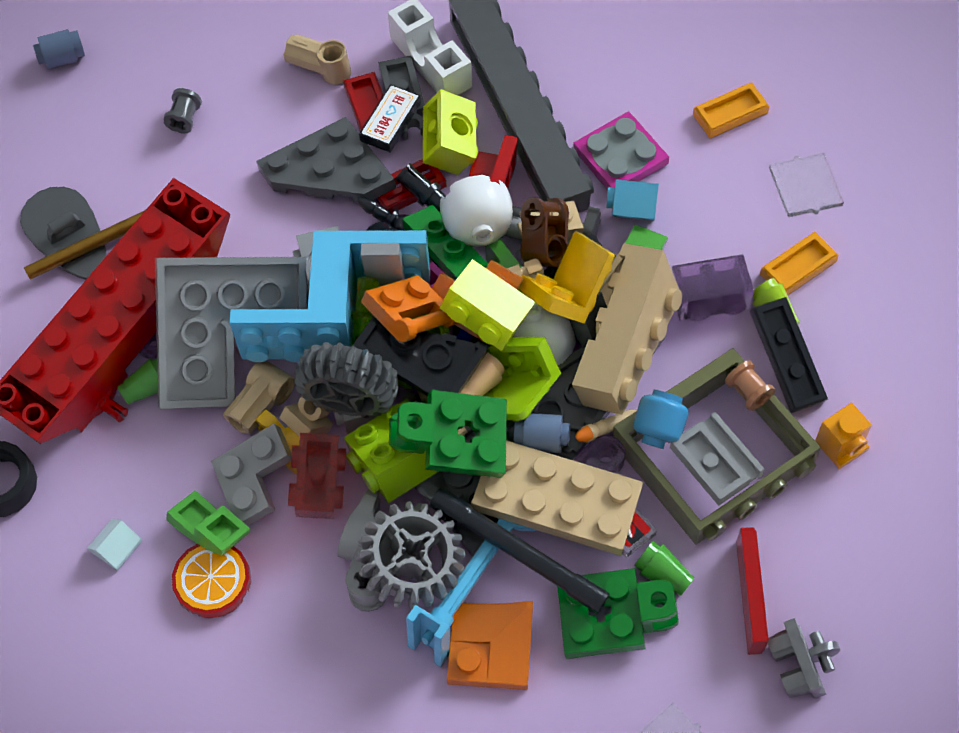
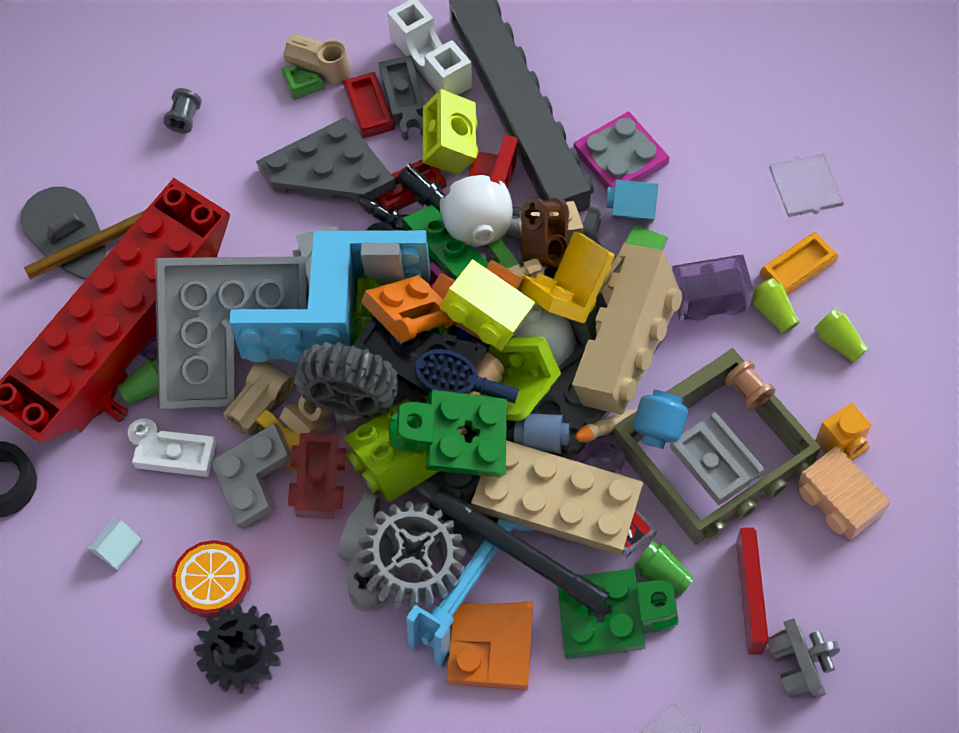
sand blue brick [33,29,85,69] -> none
bright green slope [166,490,250,556] -> none
tile [359,84,421,153] -> none
light orange tile [693,82,769,139] -> none
black tile [750,297,828,413] -> none
none -> white hinge [128,418,217,477]
none -> black gear [194,604,284,694]
none -> bright green tile [281,66,324,100]
none -> dark blue piece [415,349,519,404]
none -> light nougat brick [797,446,890,541]
none -> lime cone [814,308,869,363]

